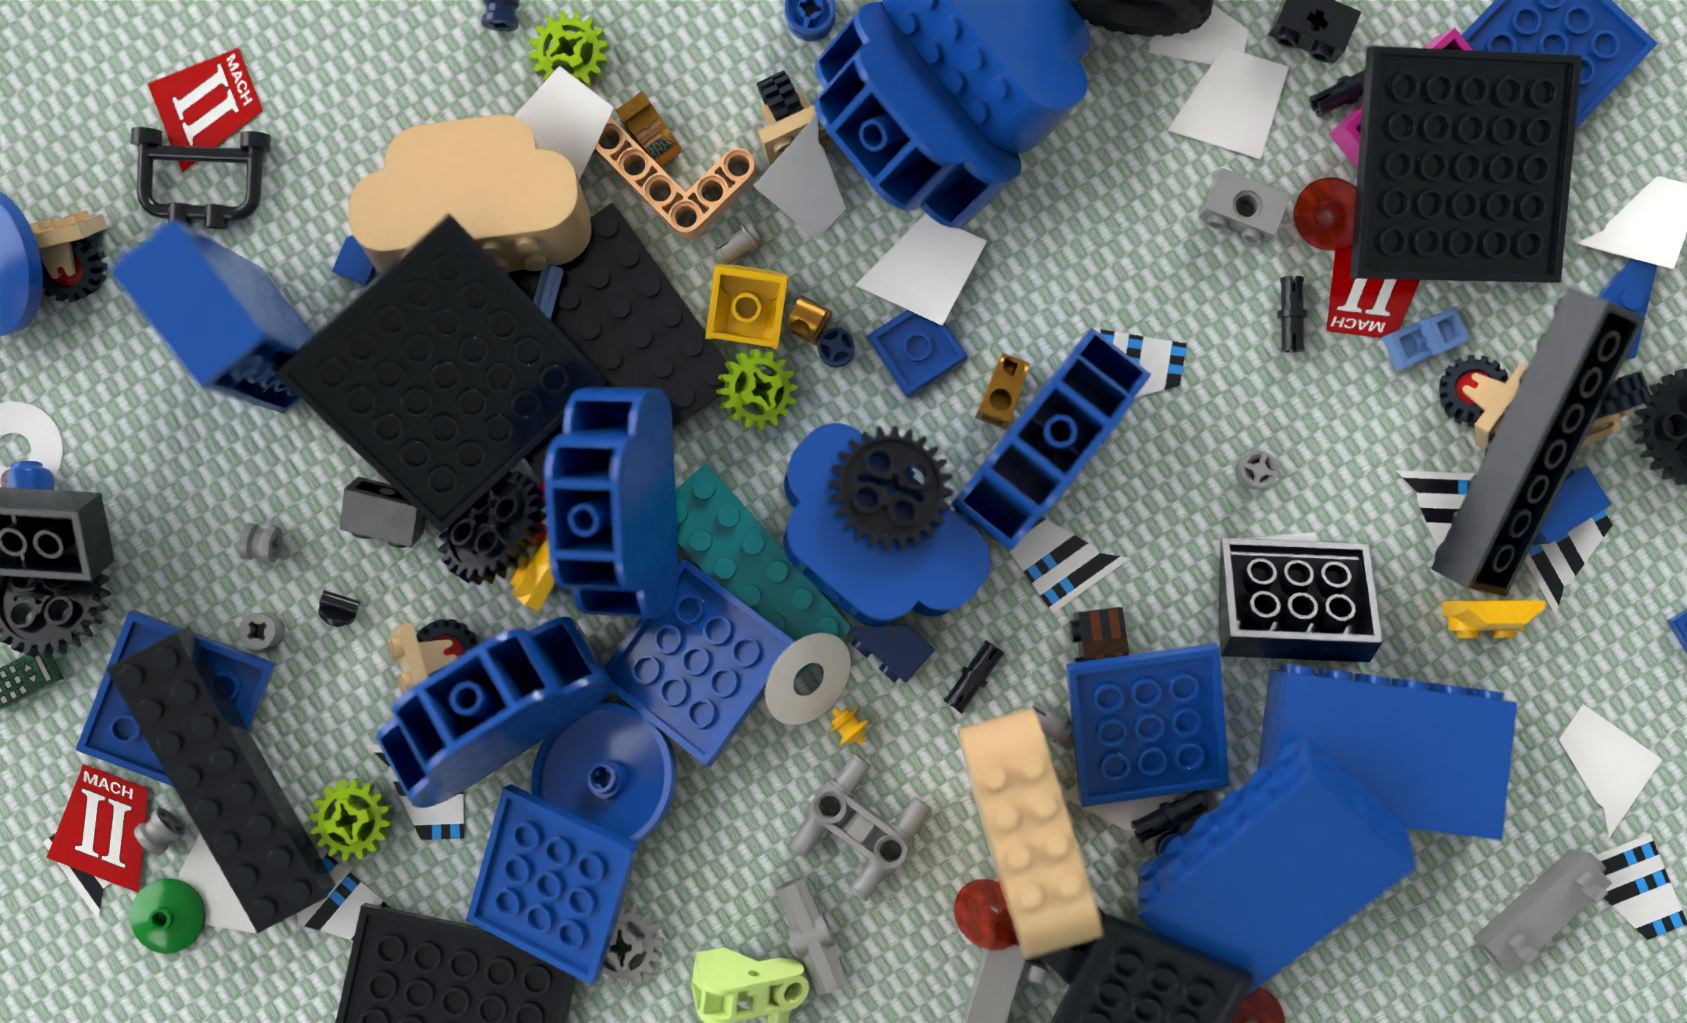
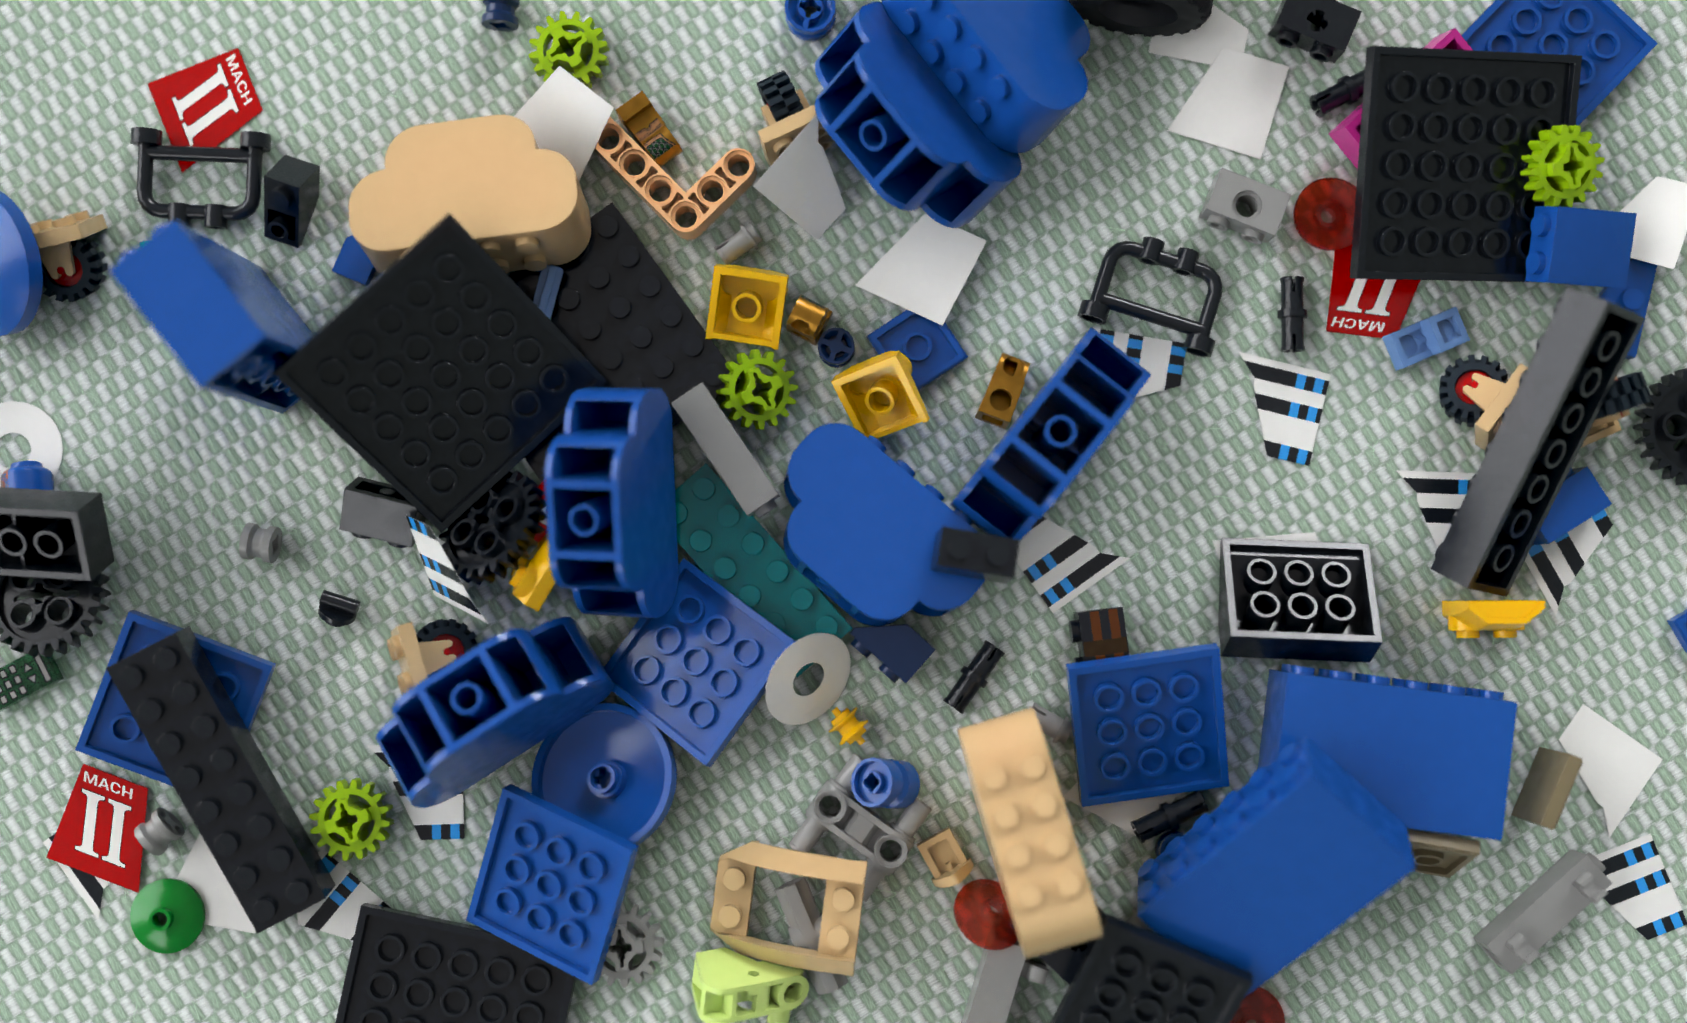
light grey wheel [238,612,285,650] -> none
black gear [827,425,954,552] -> none
light grey wheel [1235,451,1279,490] -> none
none -> black slope [264,154,320,248]
none -> sticker [406,515,489,624]
none -> light grey brick [671,382,780,518]
none -> tan wedge [710,840,868,976]
none -> yellow slope [831,351,930,438]
none -> blue wheel [851,757,920,809]
none -> tan tile [916,826,974,888]
none -> black brick [930,527,1020,584]
none -> black bar [1078,237,1223,357]
none -> sticker [1239,352,1331,466]
none -> dark tan tile [1407,828,1480,878]
none -> dark tan tile [1511,747,1583,830]
none -> lime gear [1520,125,1605,207]
none -> blue brick [1525,206,1637,289]

